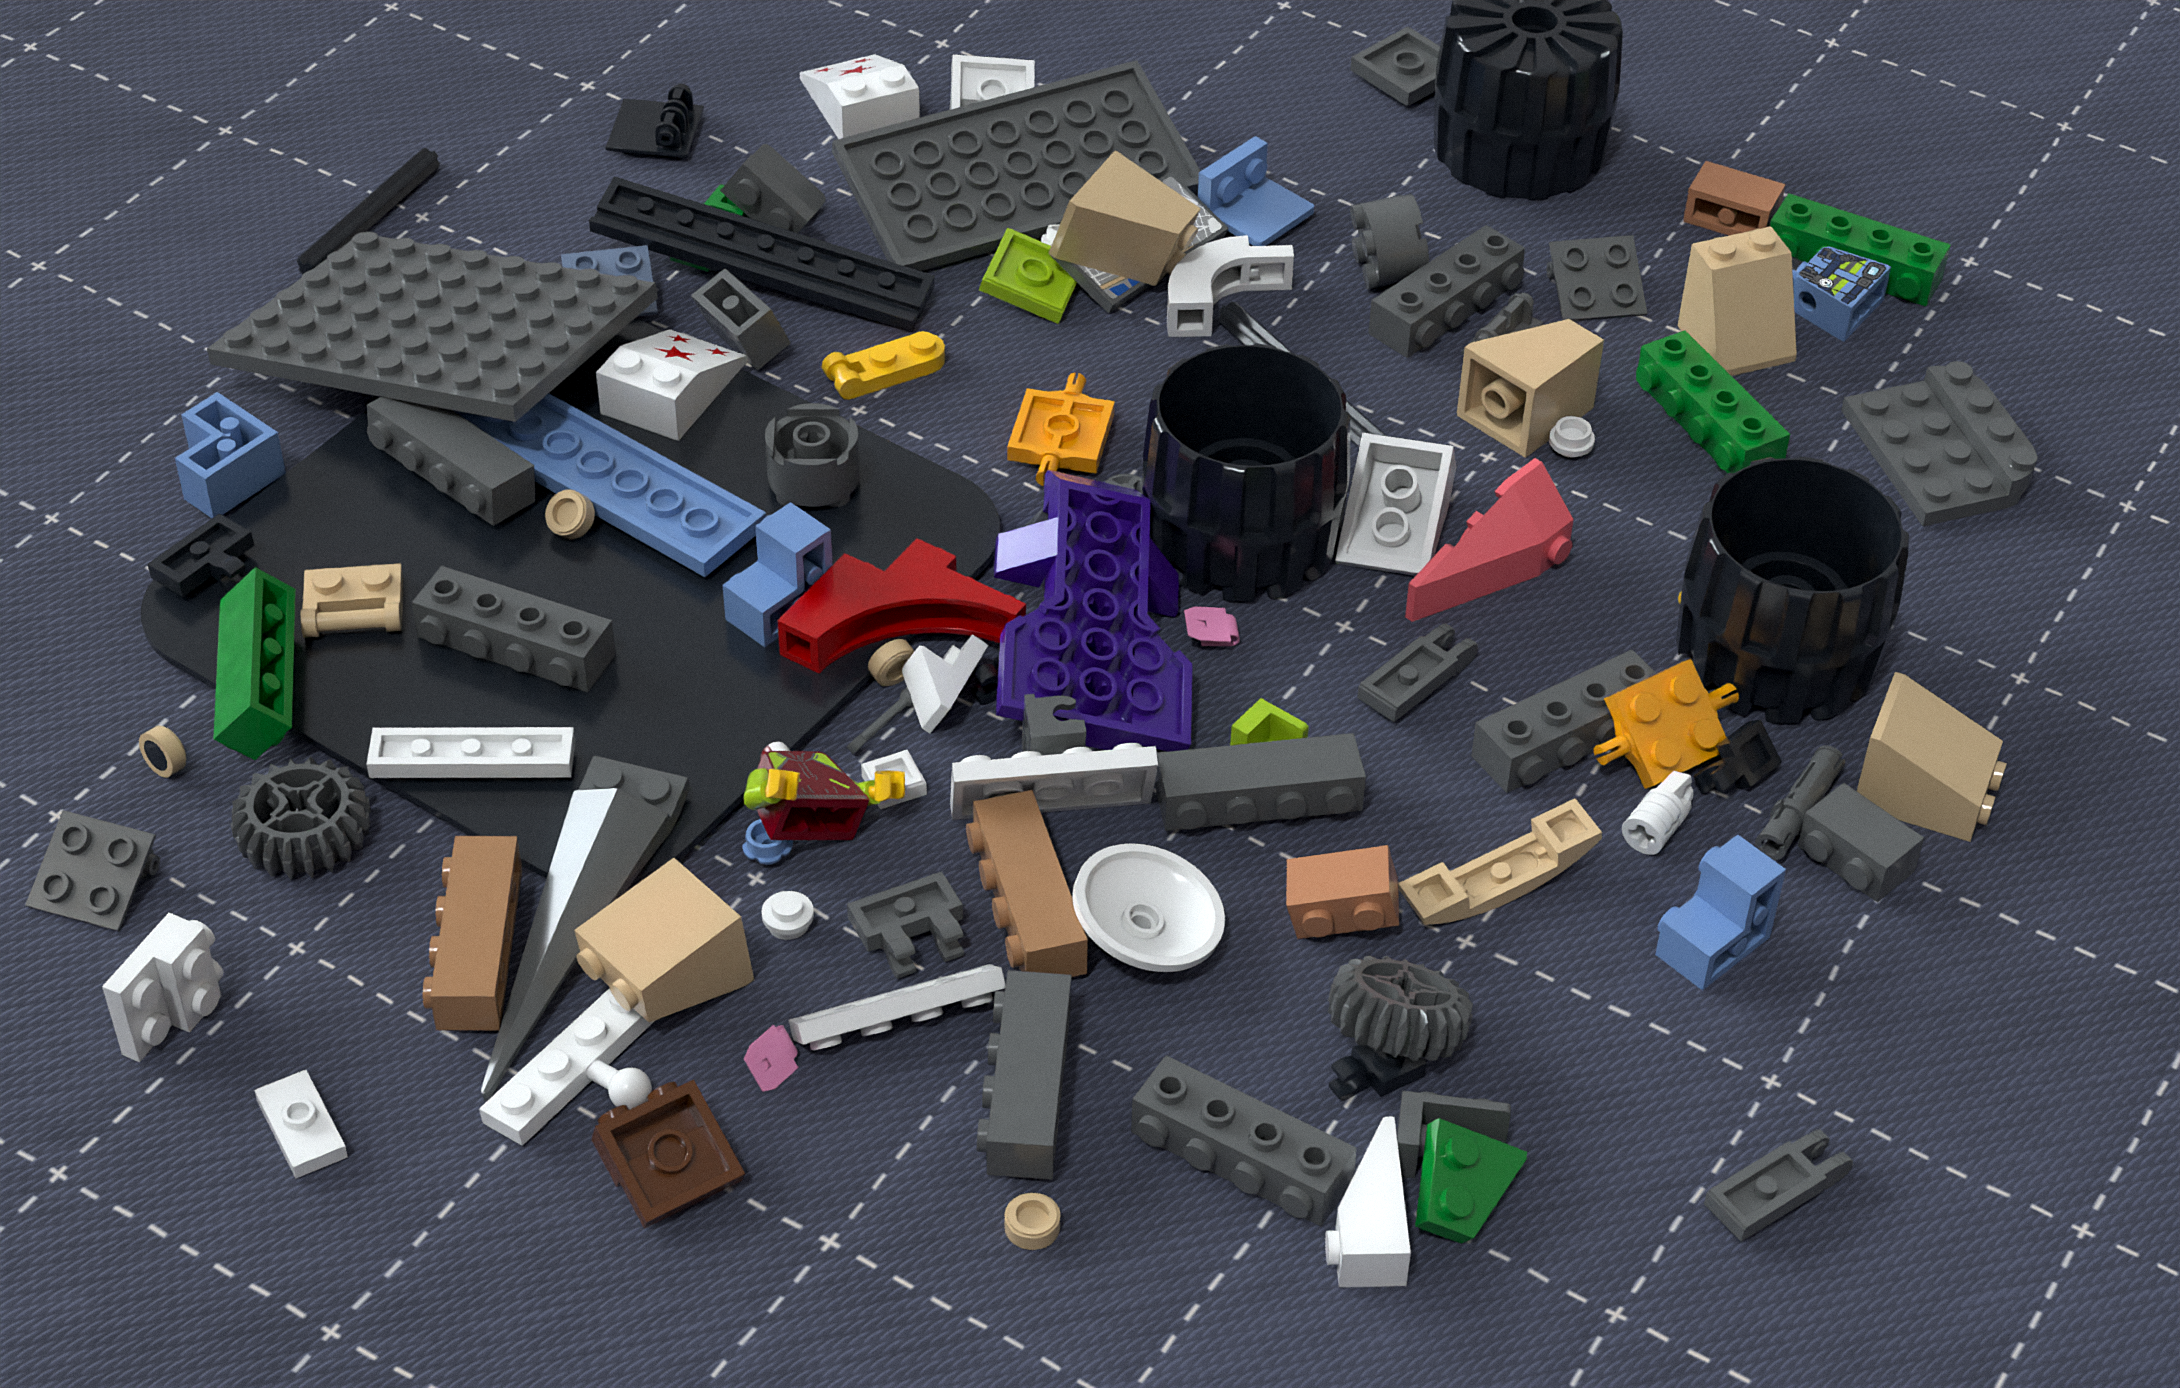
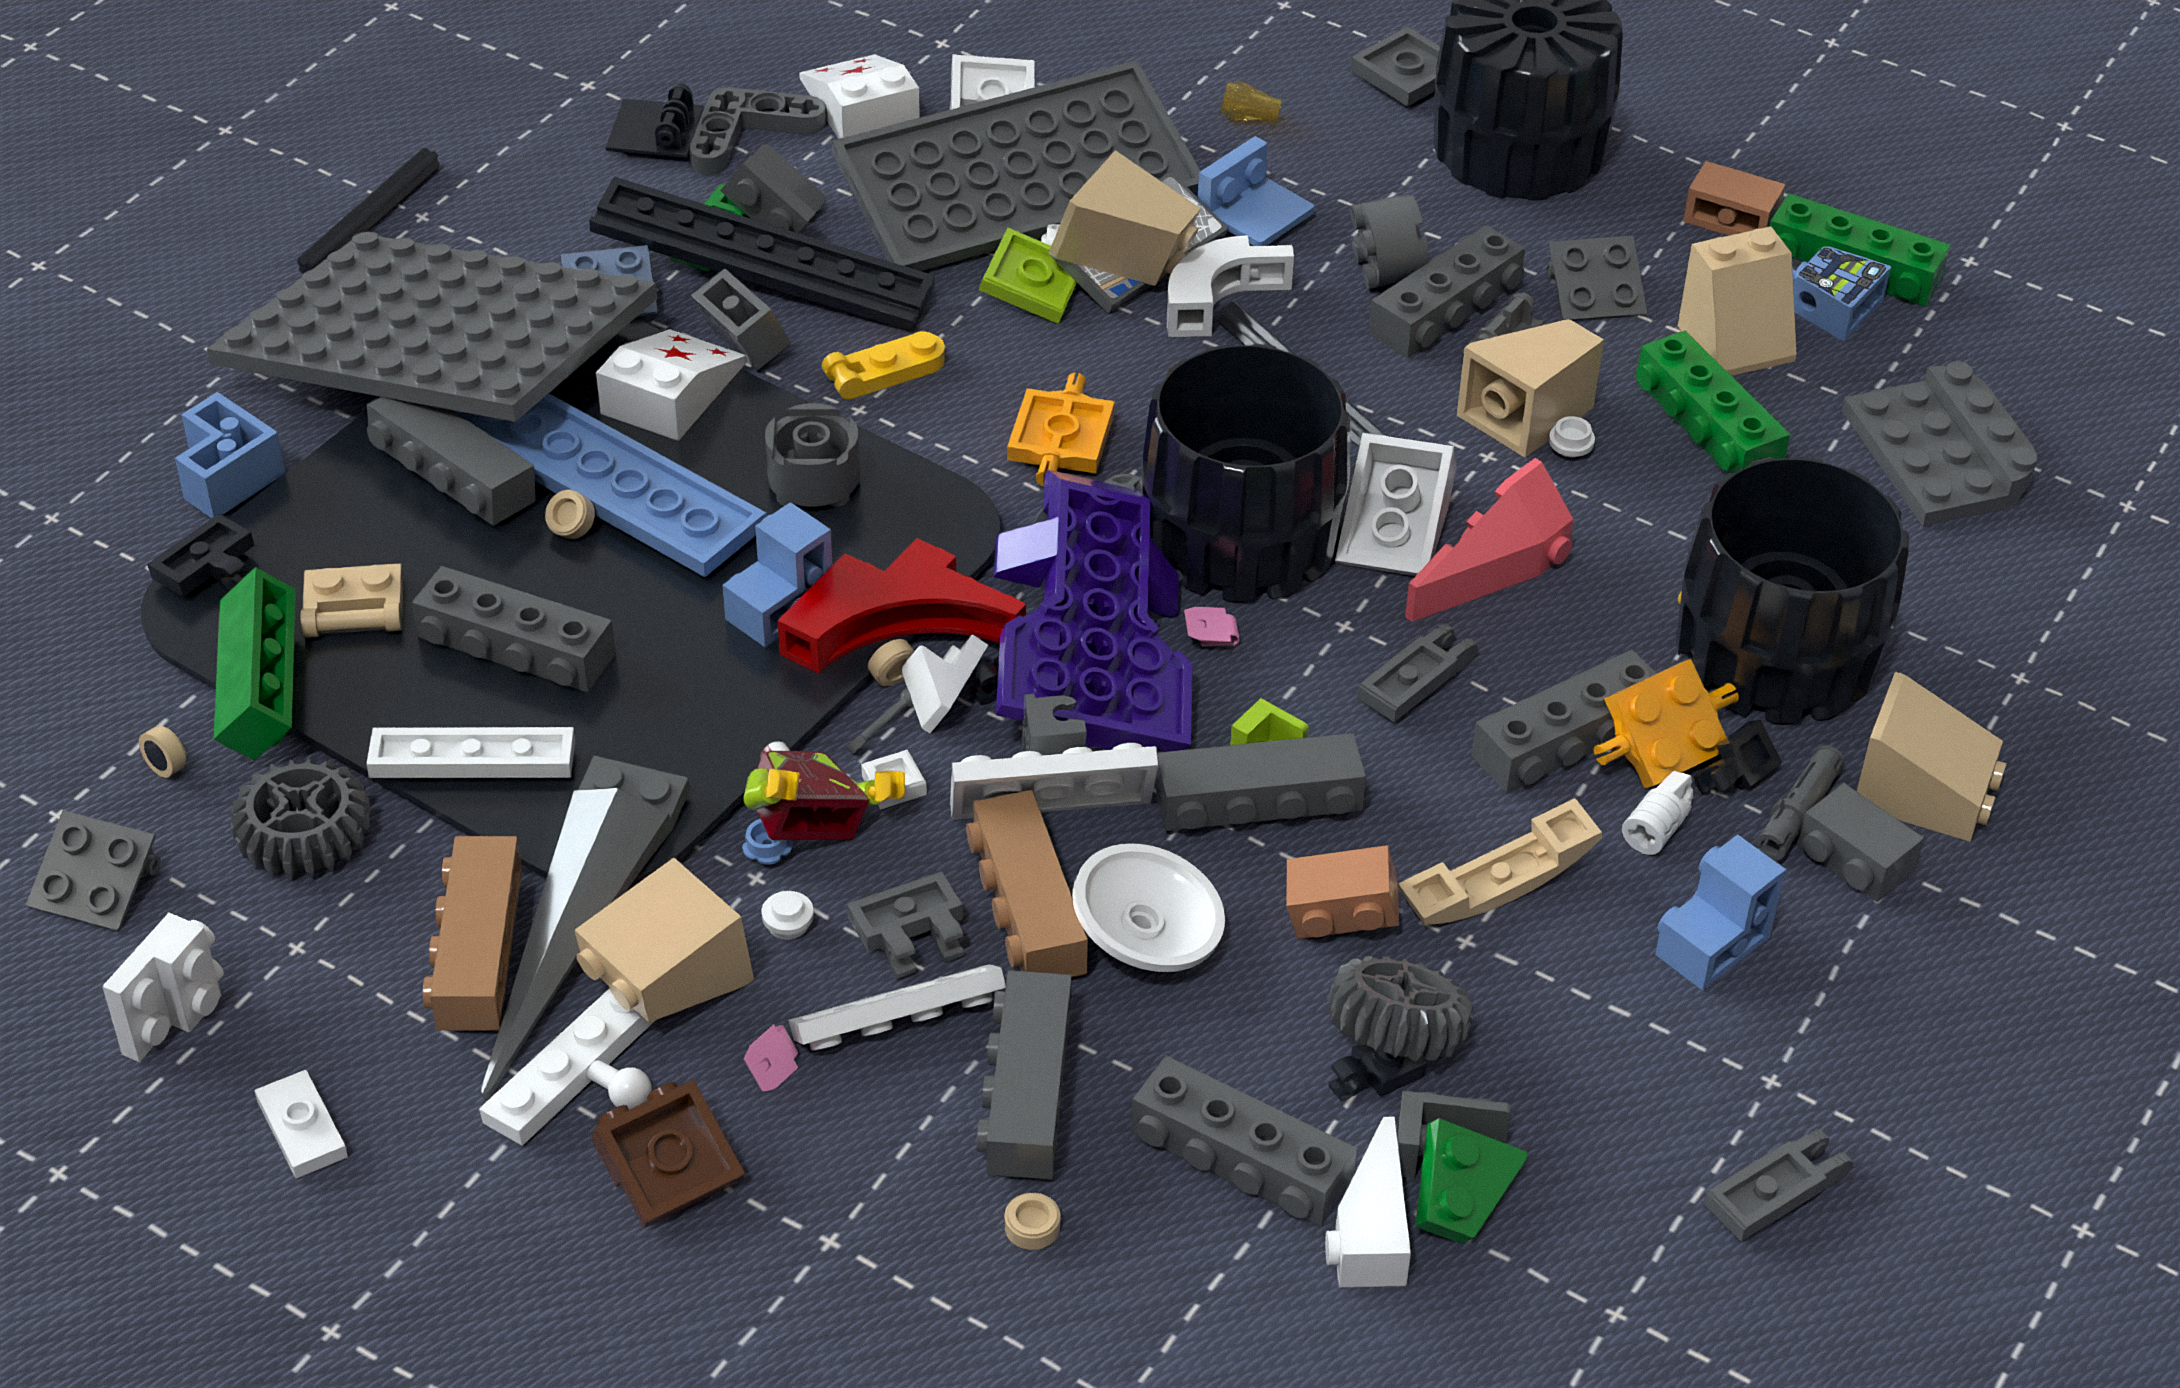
none -> dark grey beam [690,87,826,175]
none -> clear yellow cone [1220,80,1282,123]

